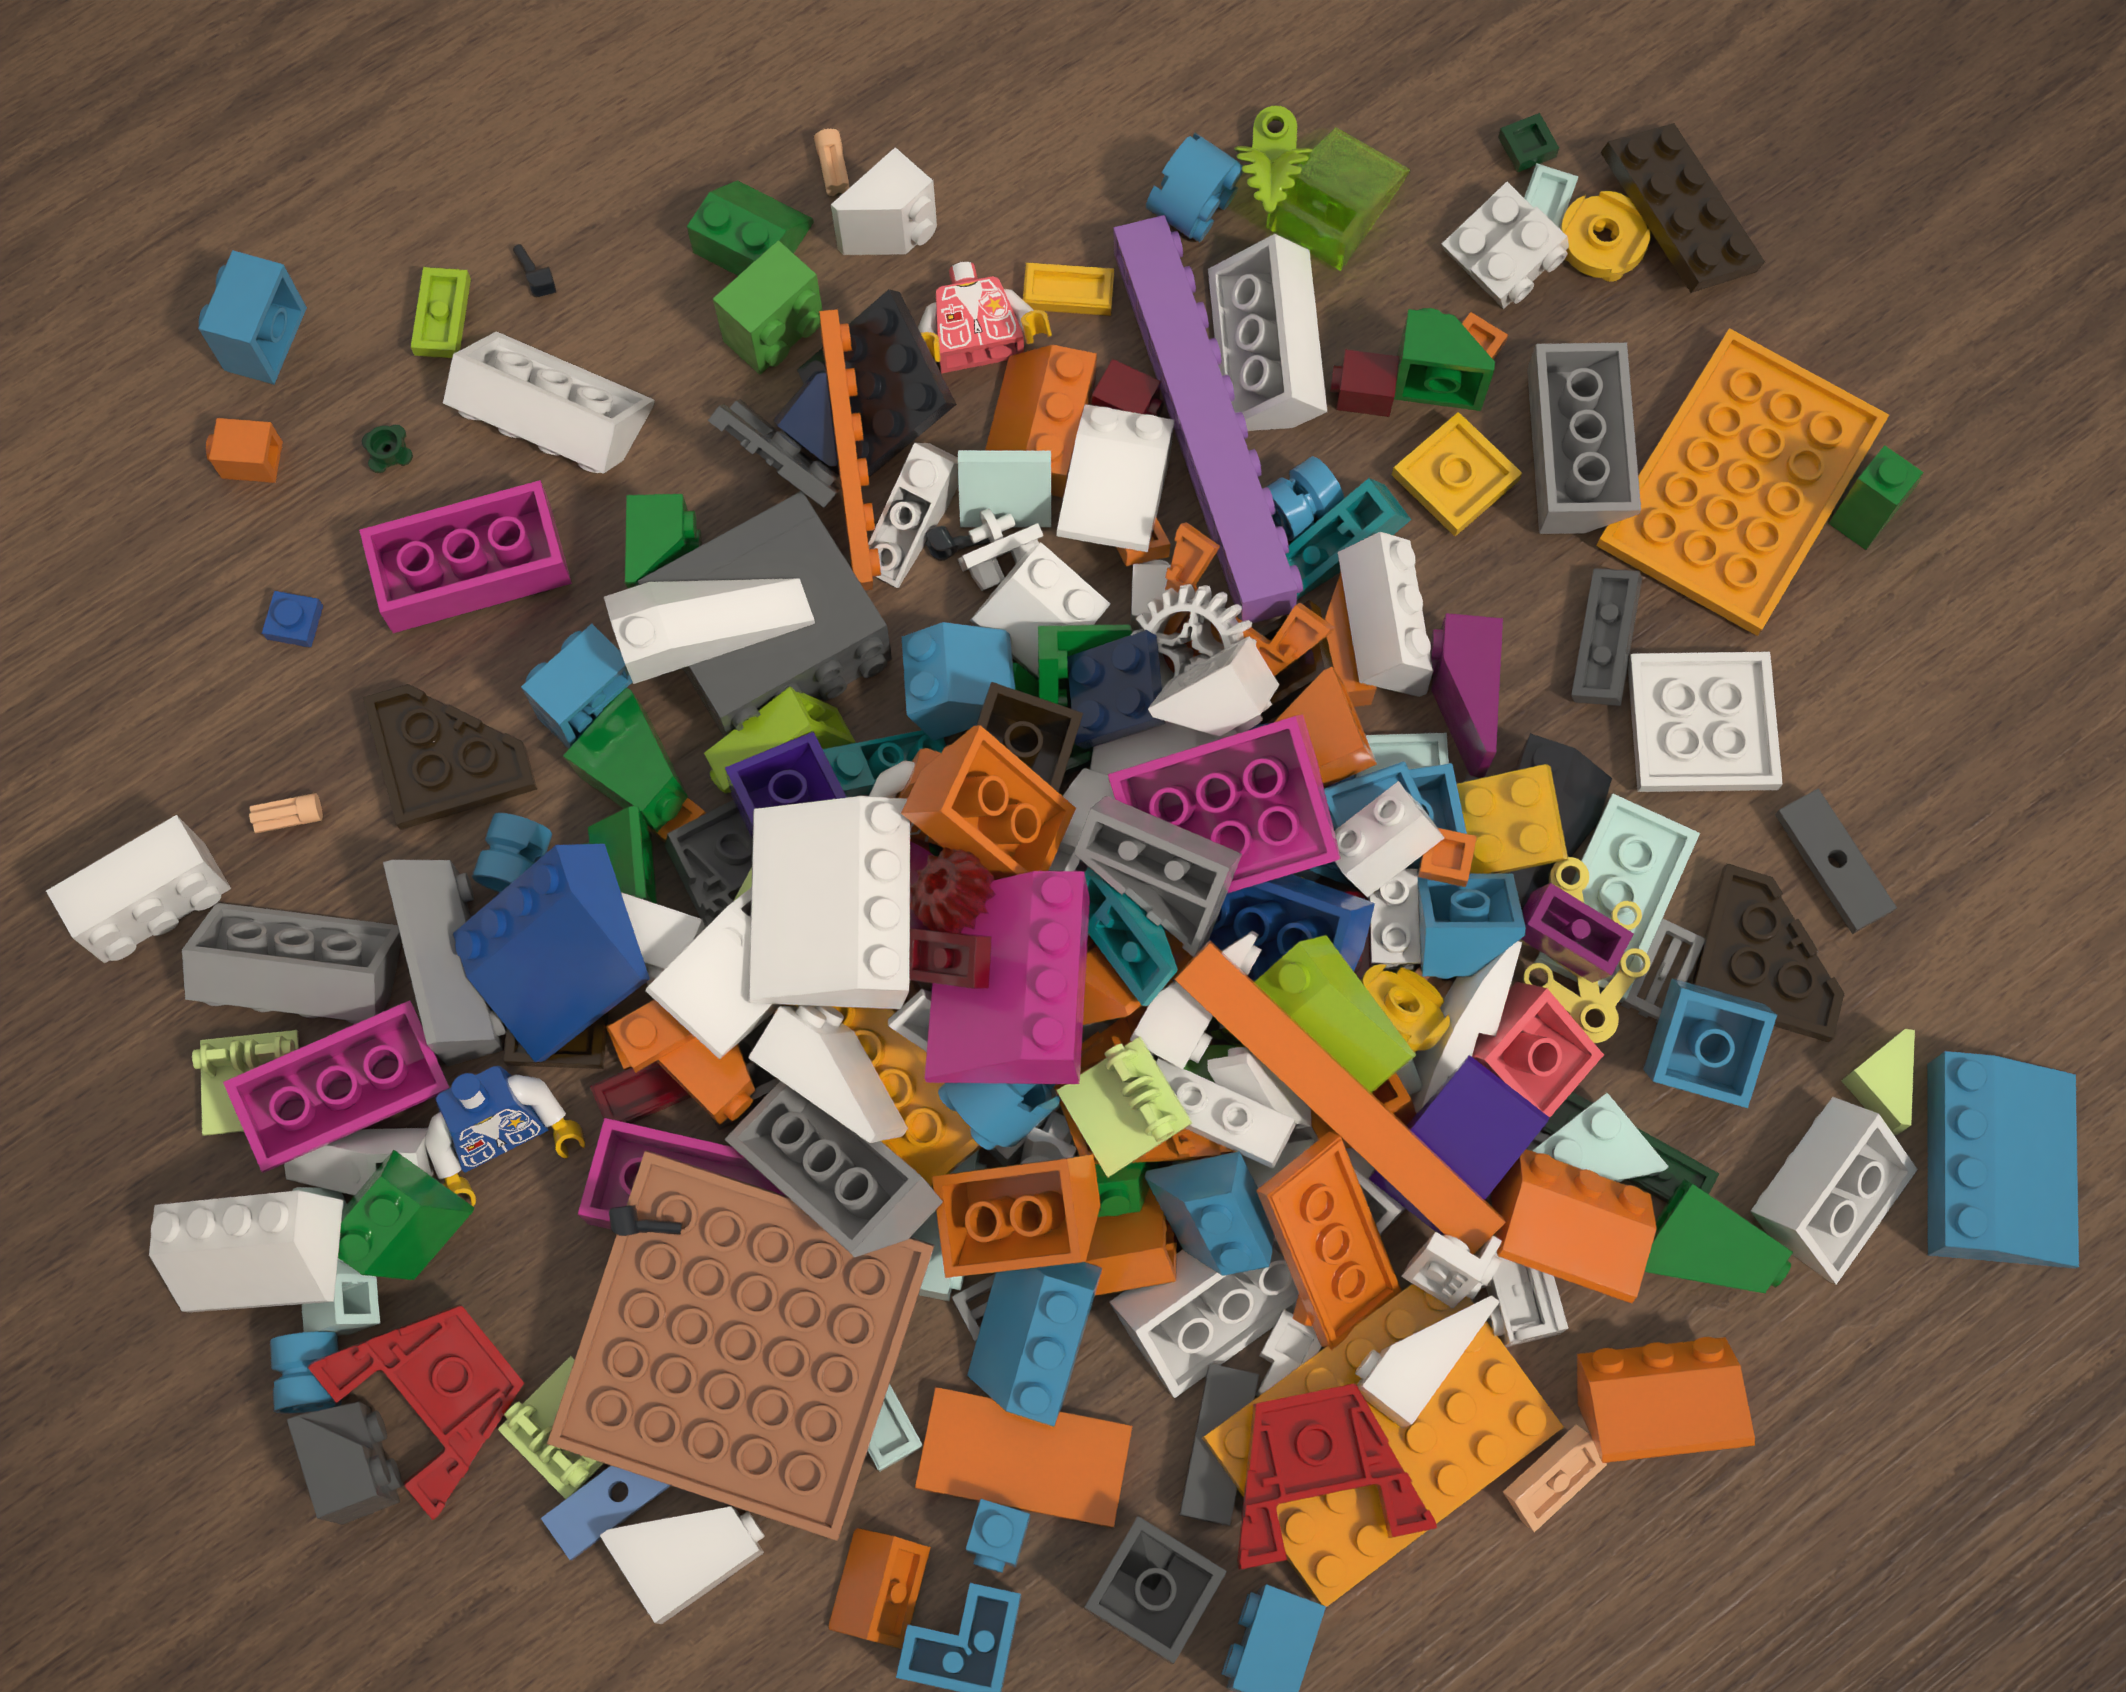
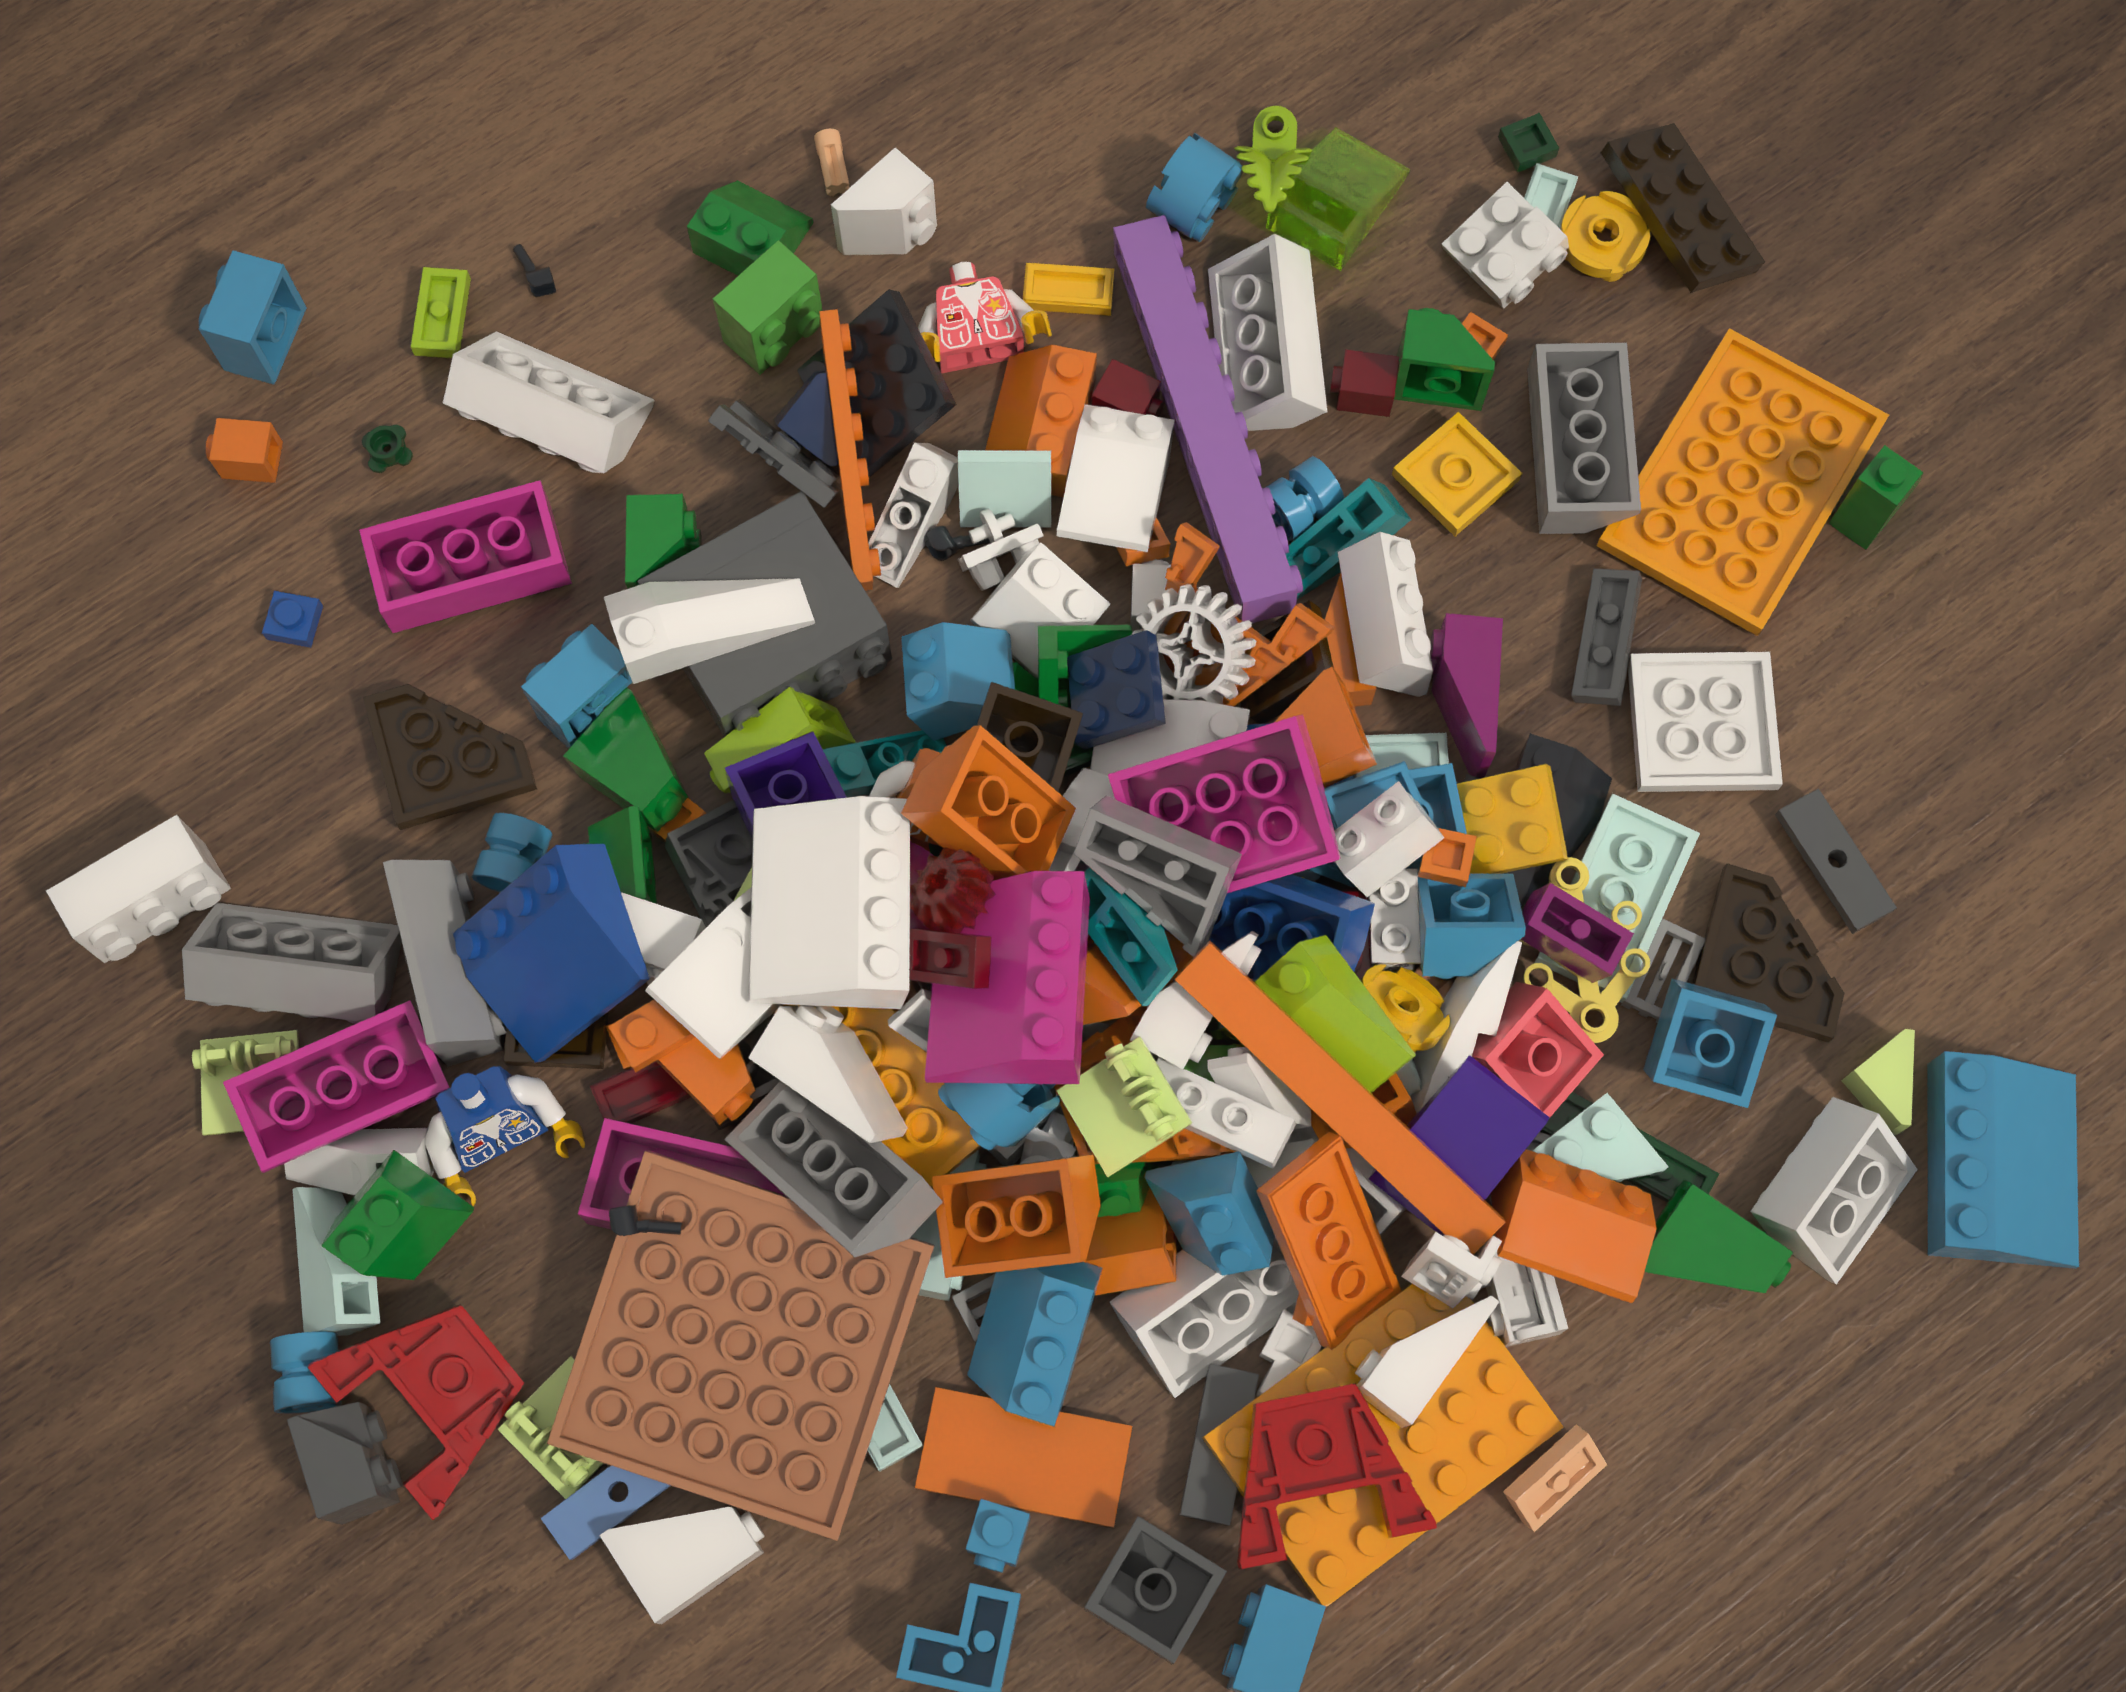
white slope [149,1190,343,1313] -> none
light nougat piece [249,793,323,834] -> none
orange panel [828,1528,931,1649] -> none
white slope [1148,636,1279,736] -> none
orange slope [1577,1337,1755,1463] -> none

